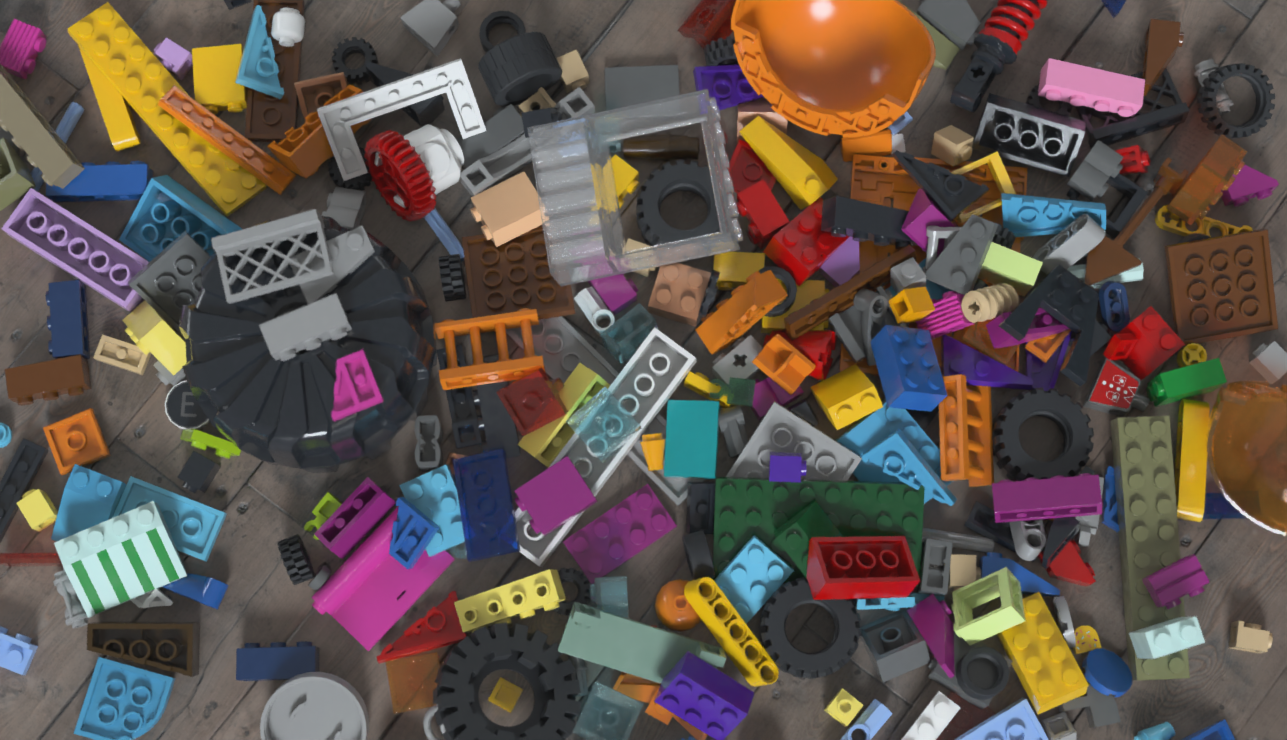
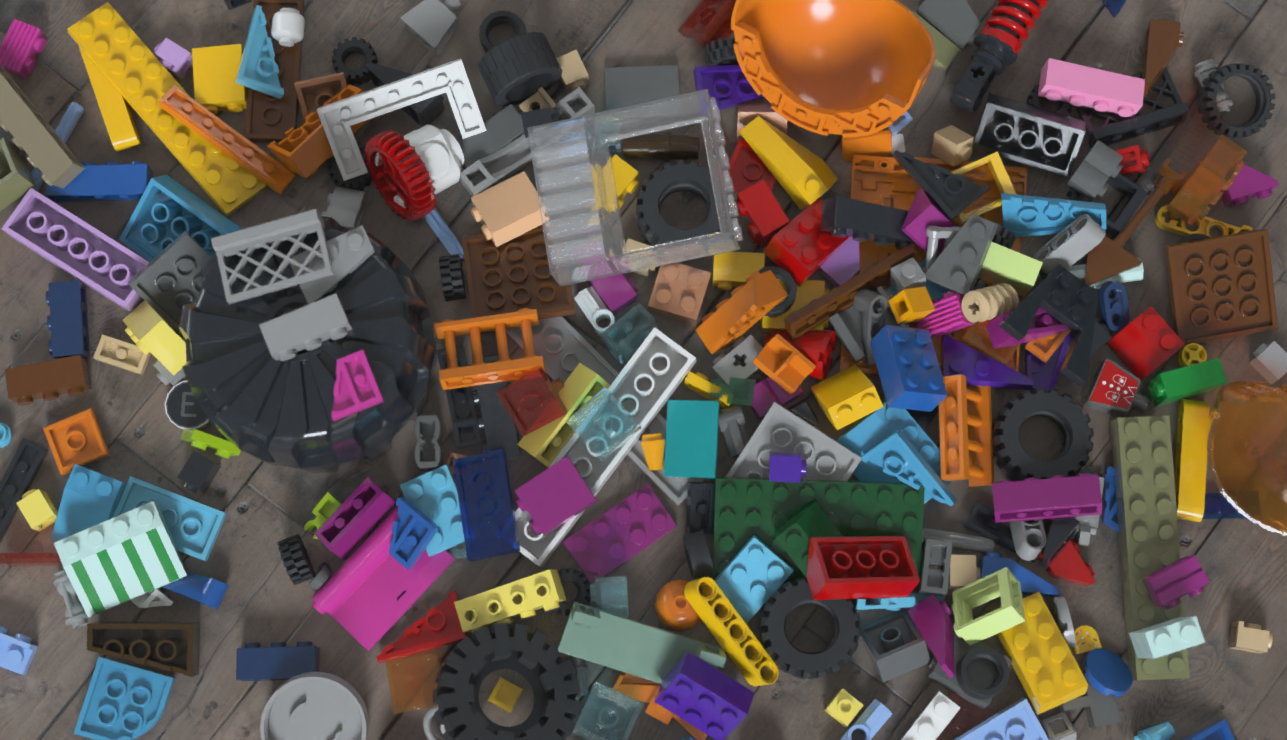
black wheel [699,270,720,317] -> none
red plate [1103,333,1138,360] -> none

